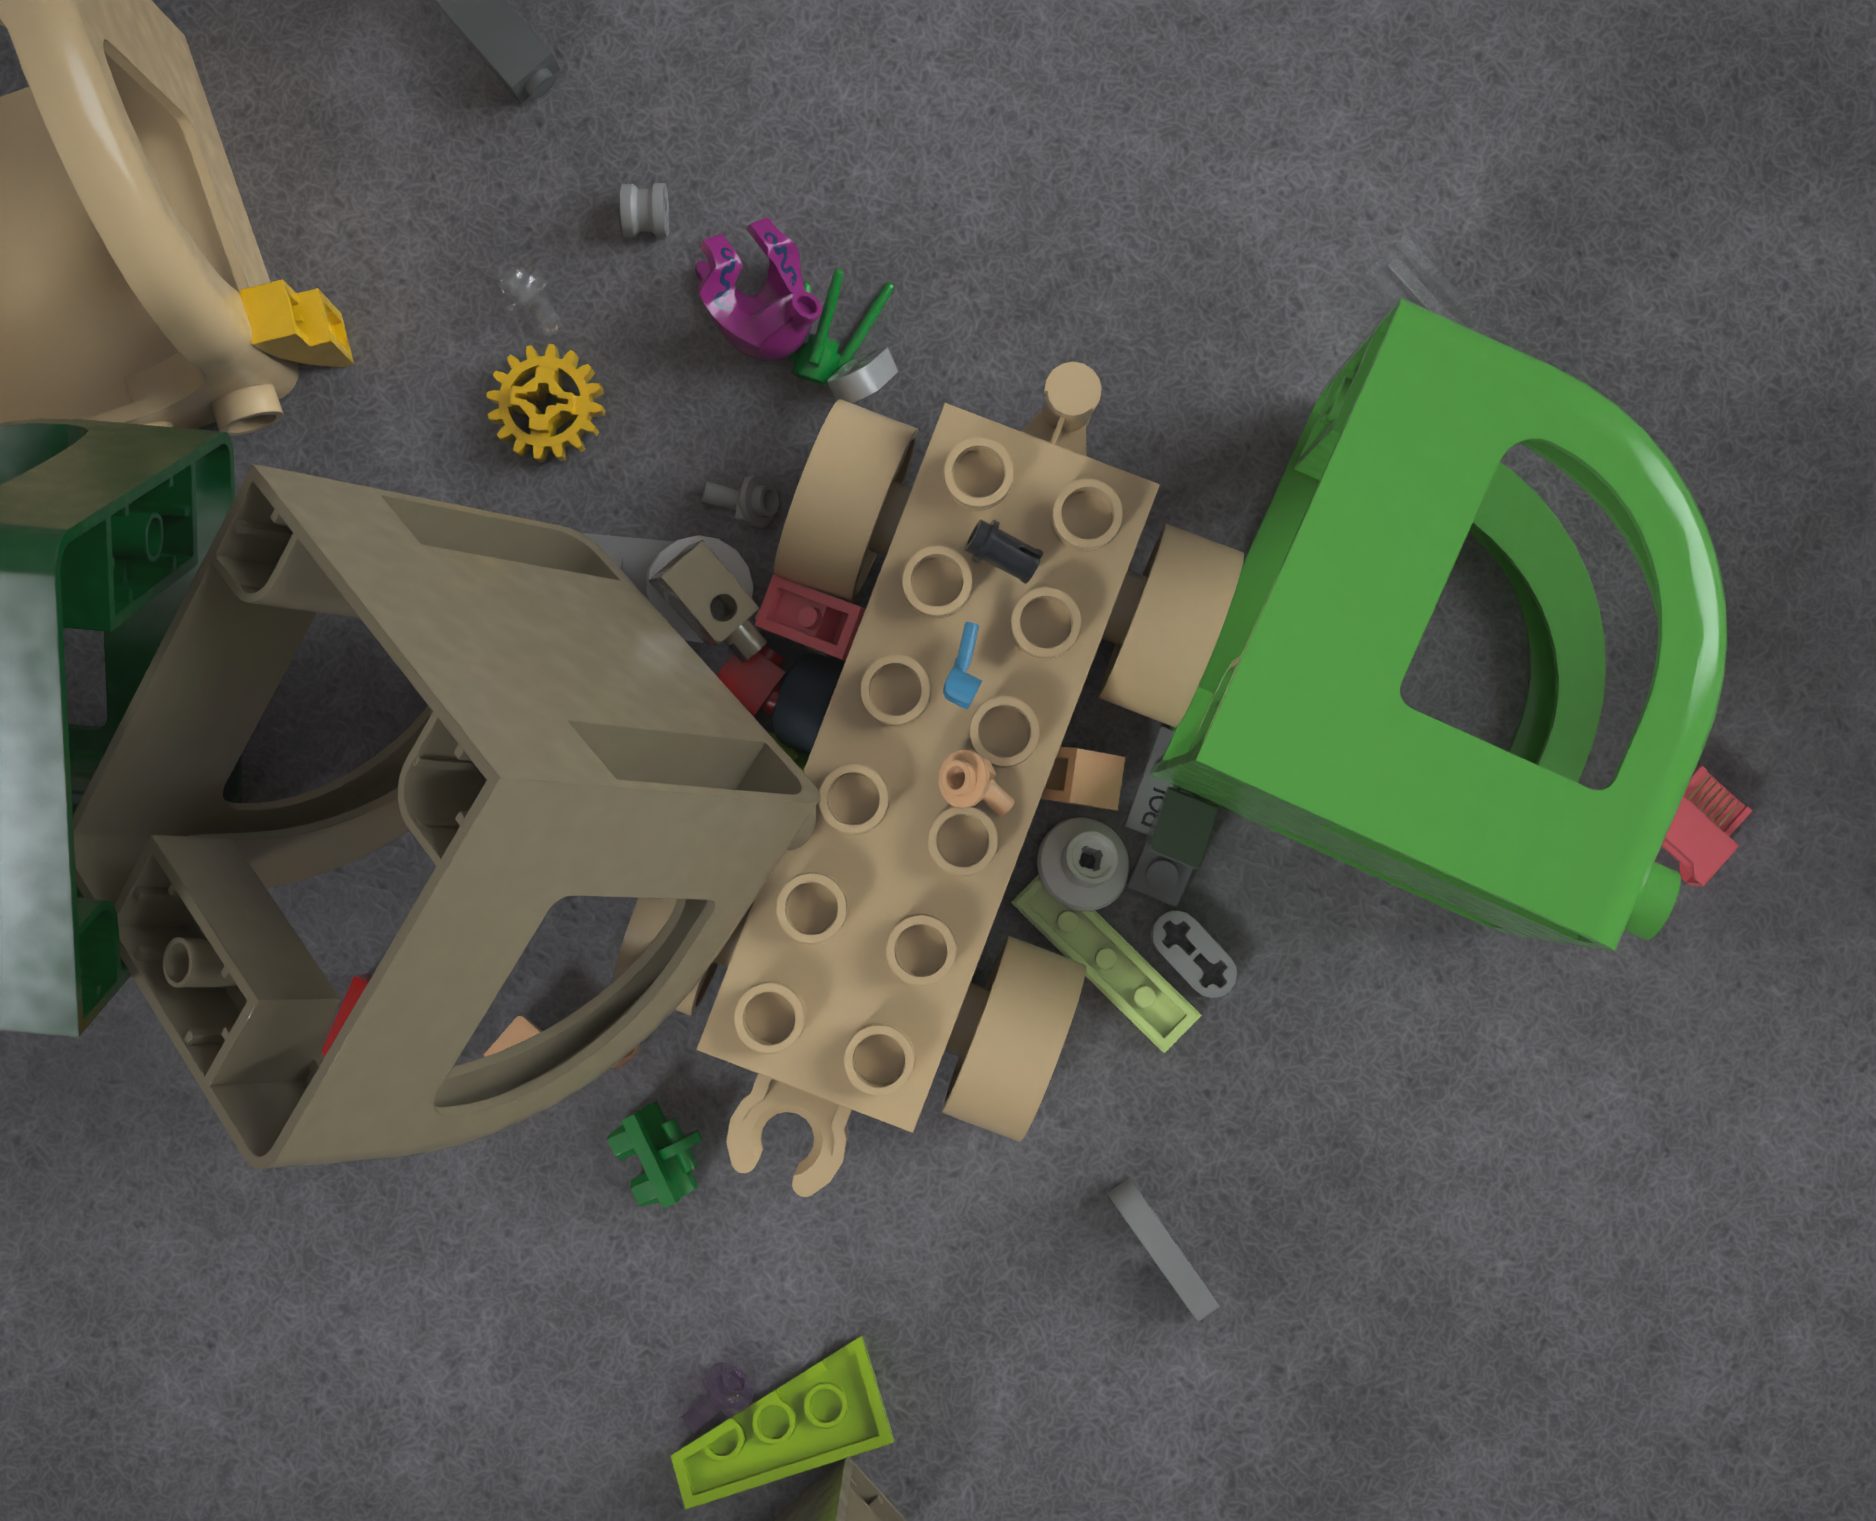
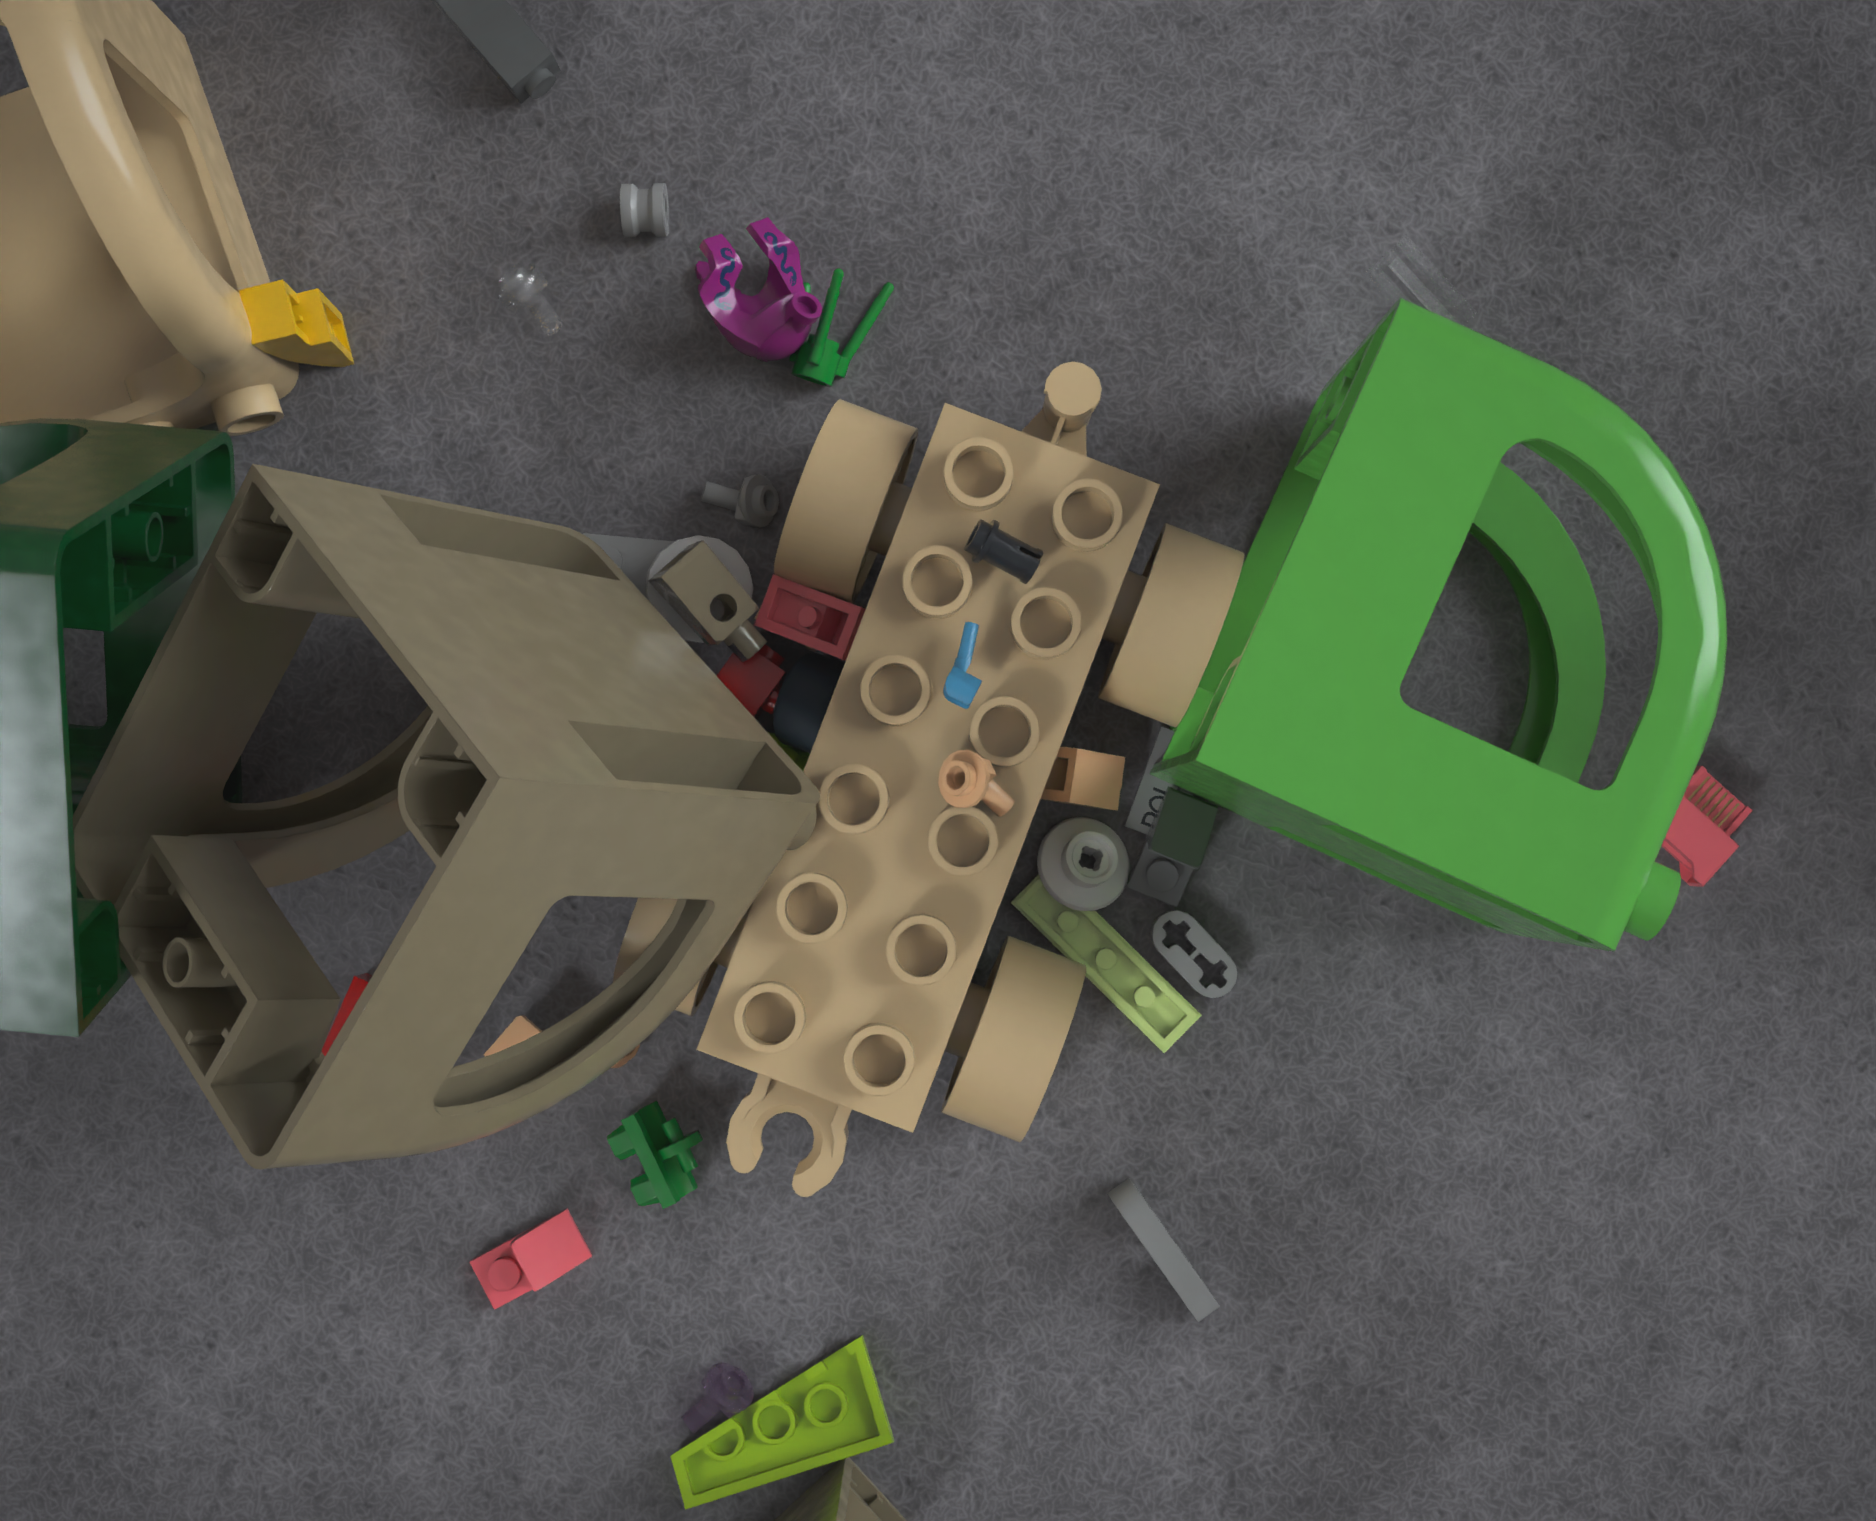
yellow gear [486,344,606,463] -> none
light grey beam [827,346,898,403] -> none
none -> coral slope [470,1208,592,1310]

